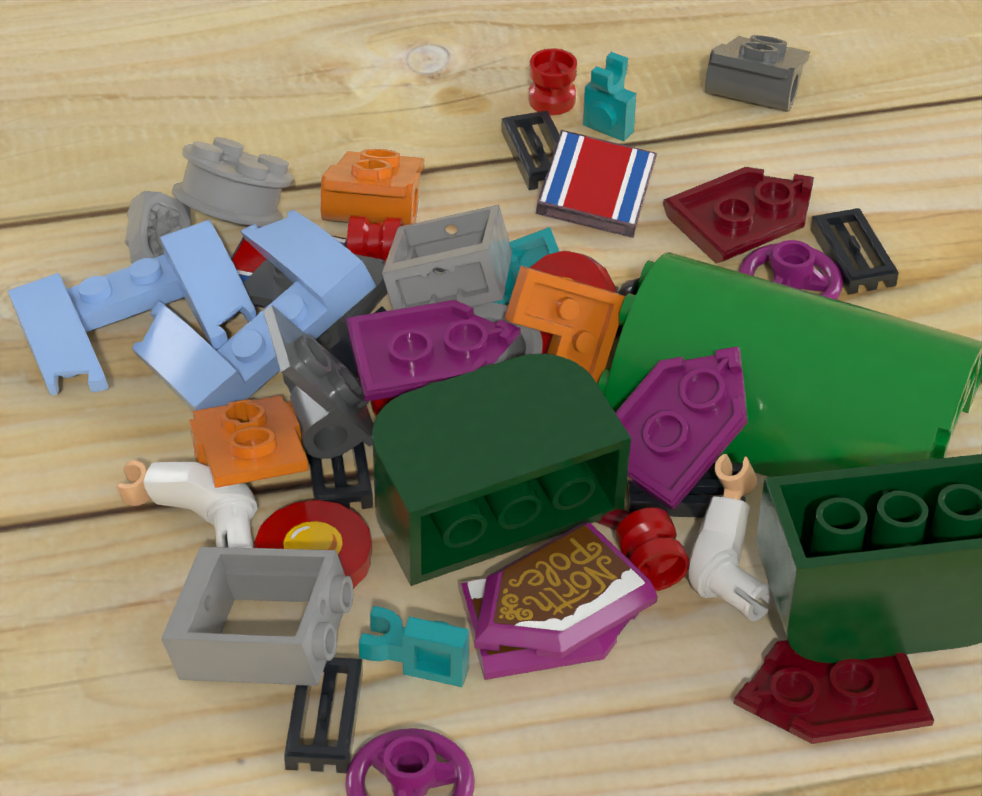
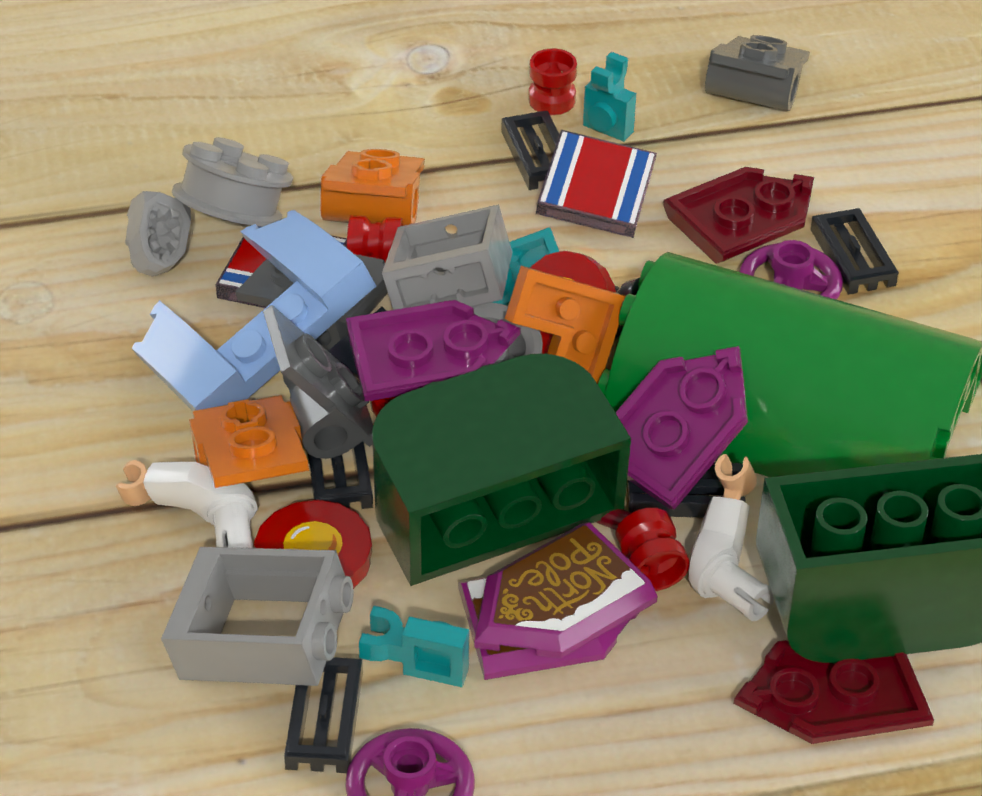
light blue wedge [8,220,257,395] -> none

